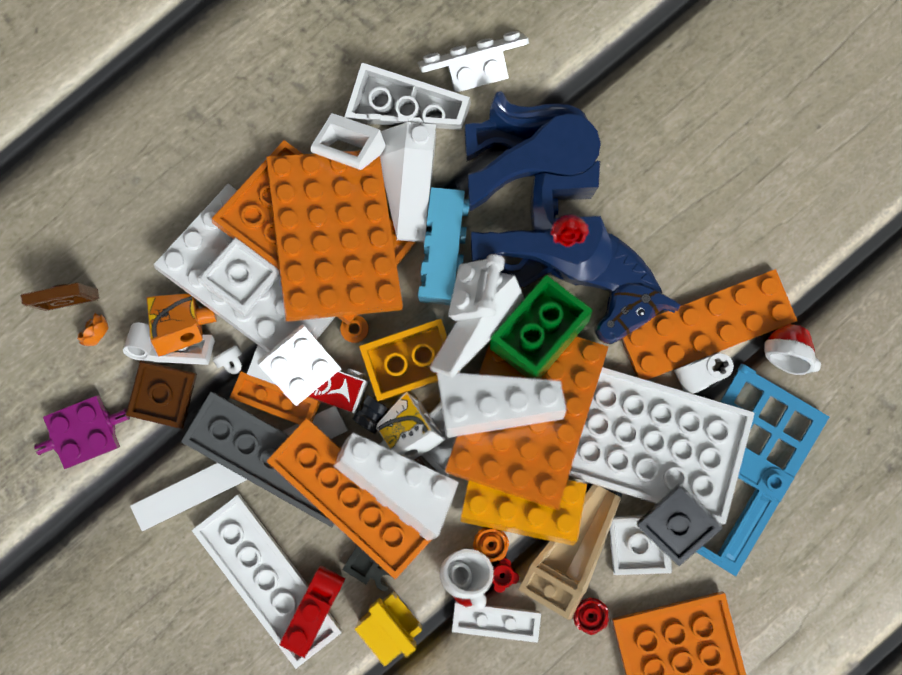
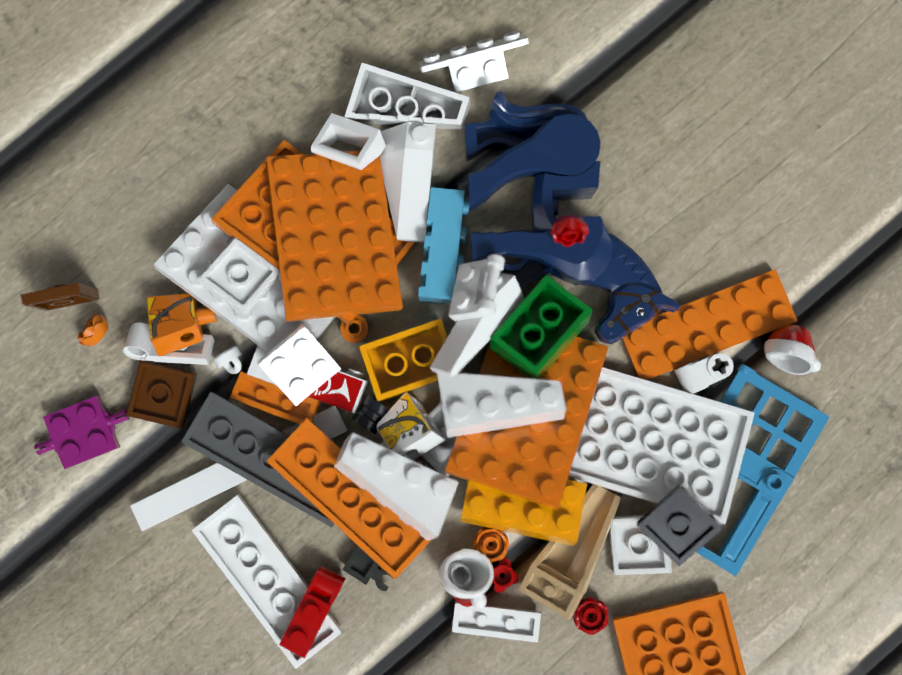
yellow plate [355,591,423,667] -> none

